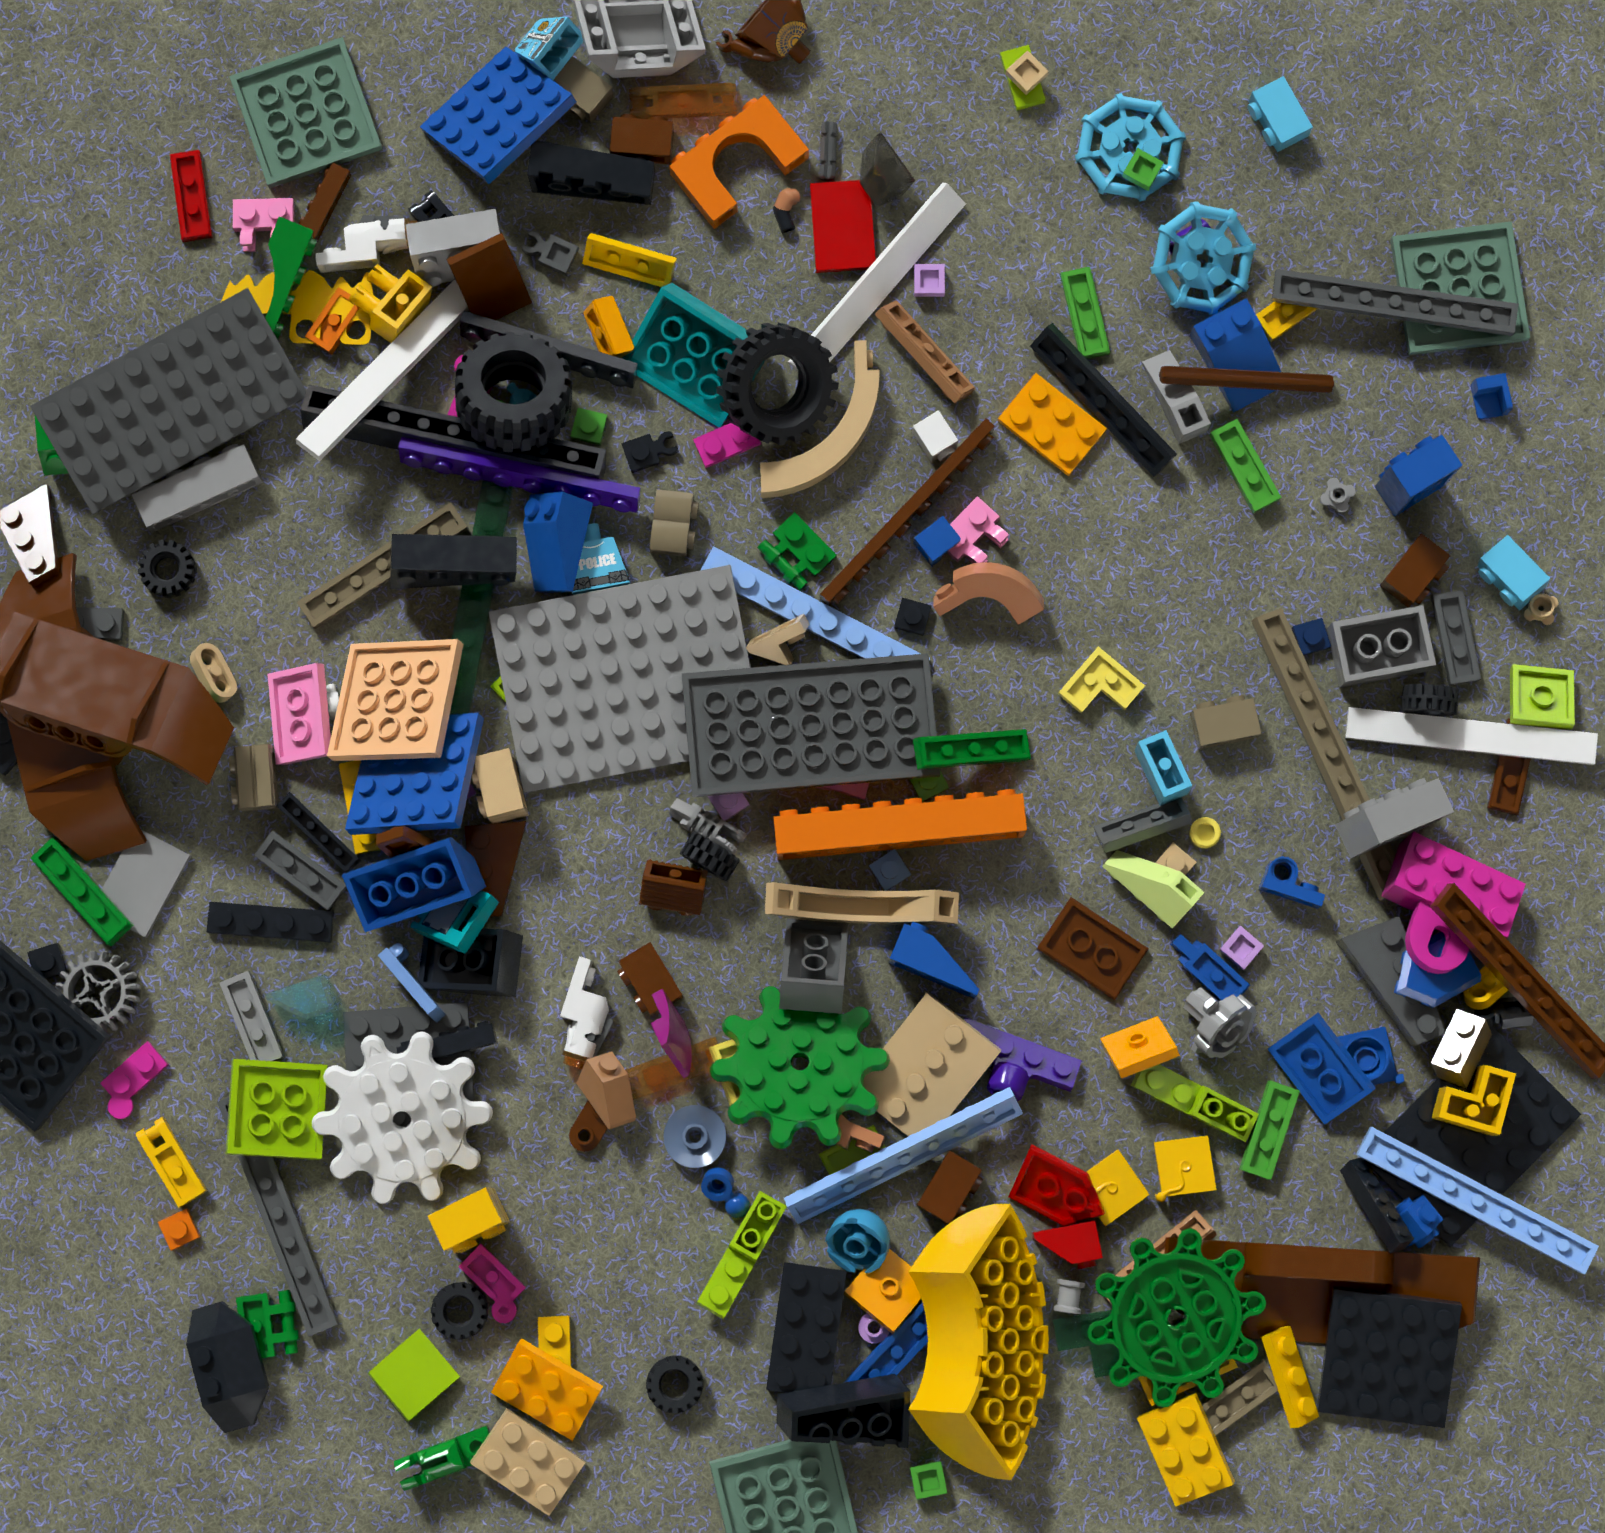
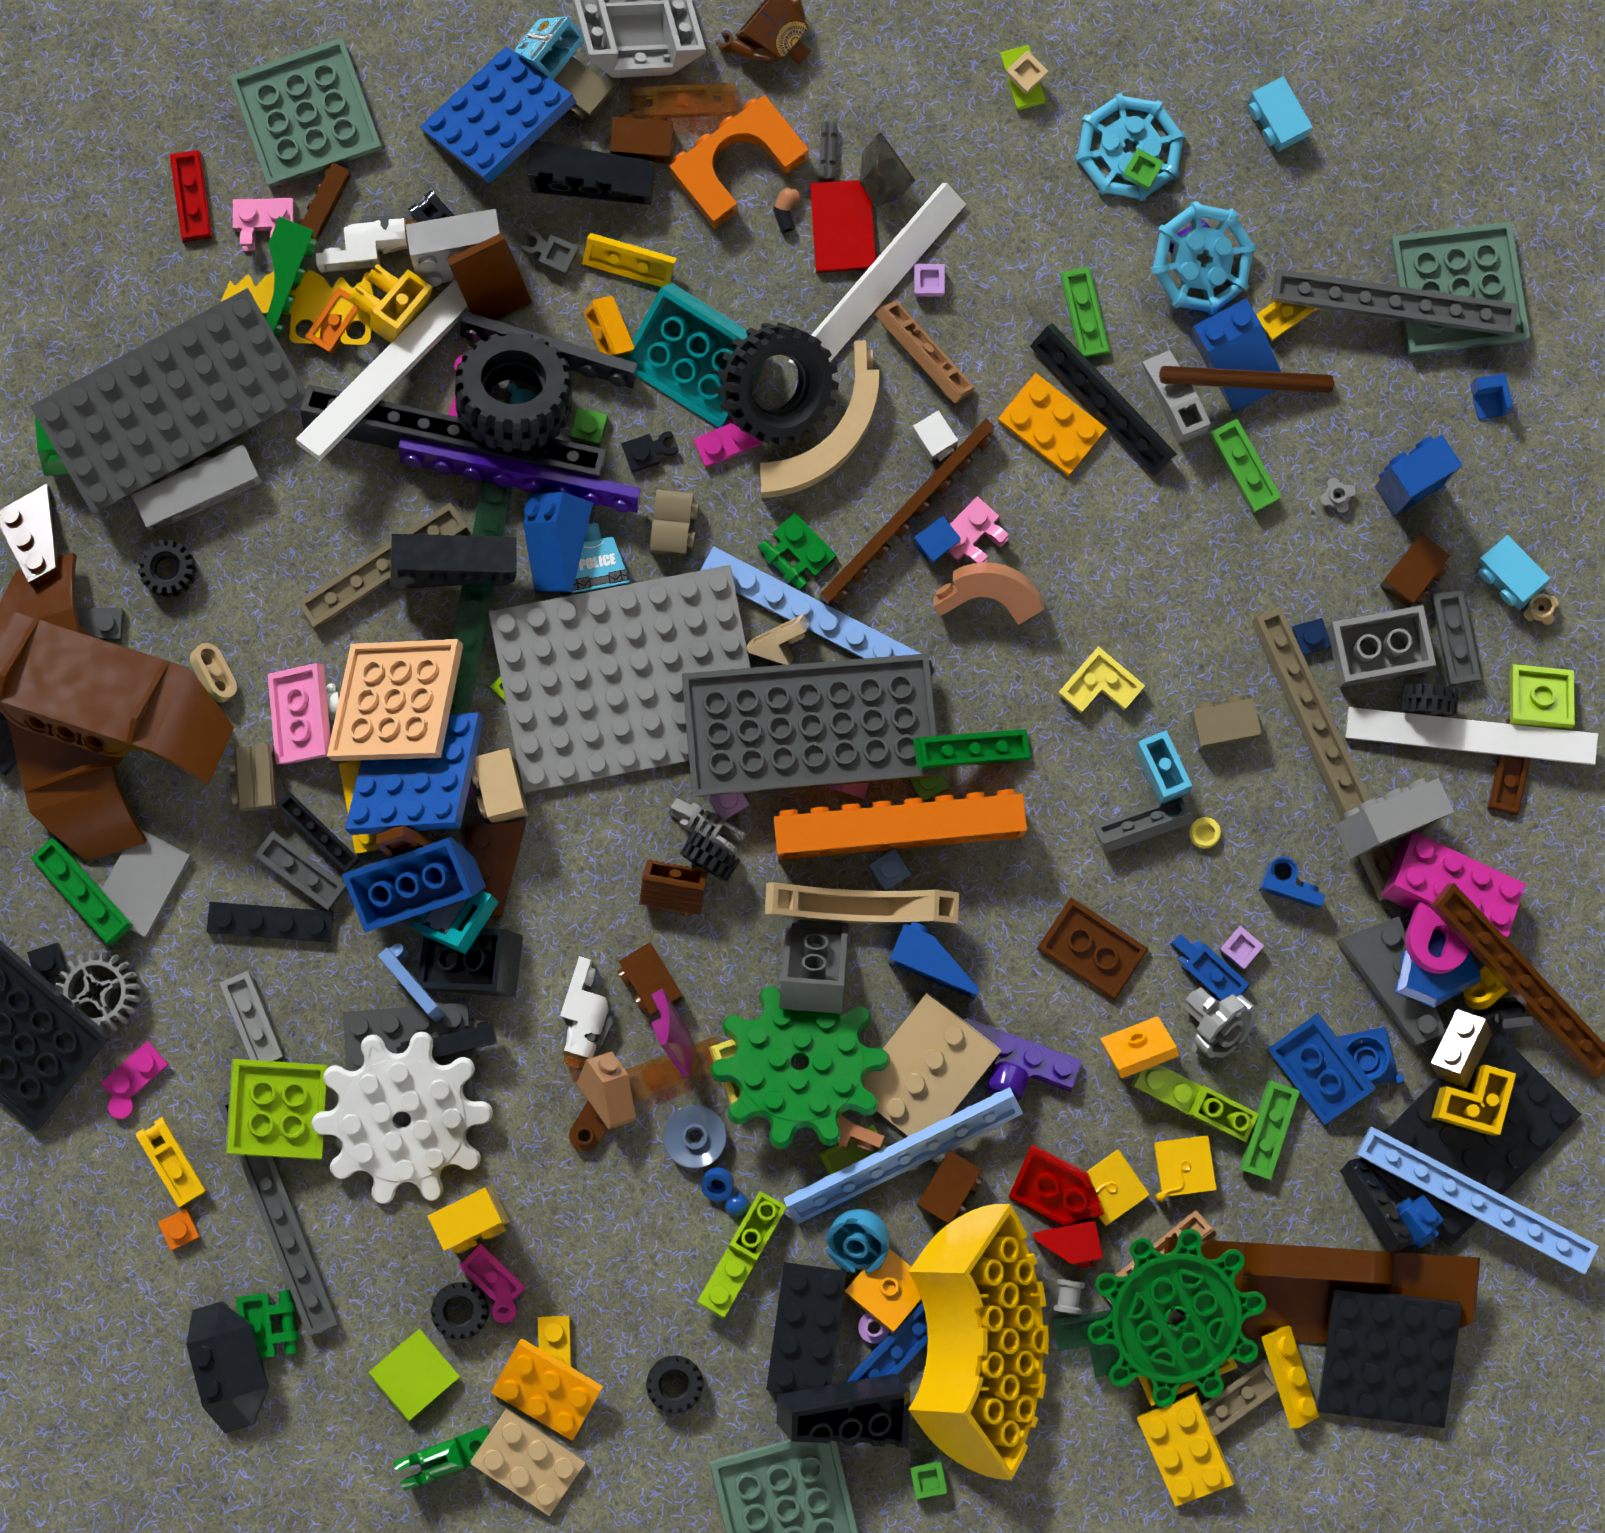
clear light blue slope [265,974,340,1025] -> none
black plate [894,597,932,636] -> none
yellowish green slope [1102,850,1204,928] -> none
tan plate [1155,842,1196,875] -> none

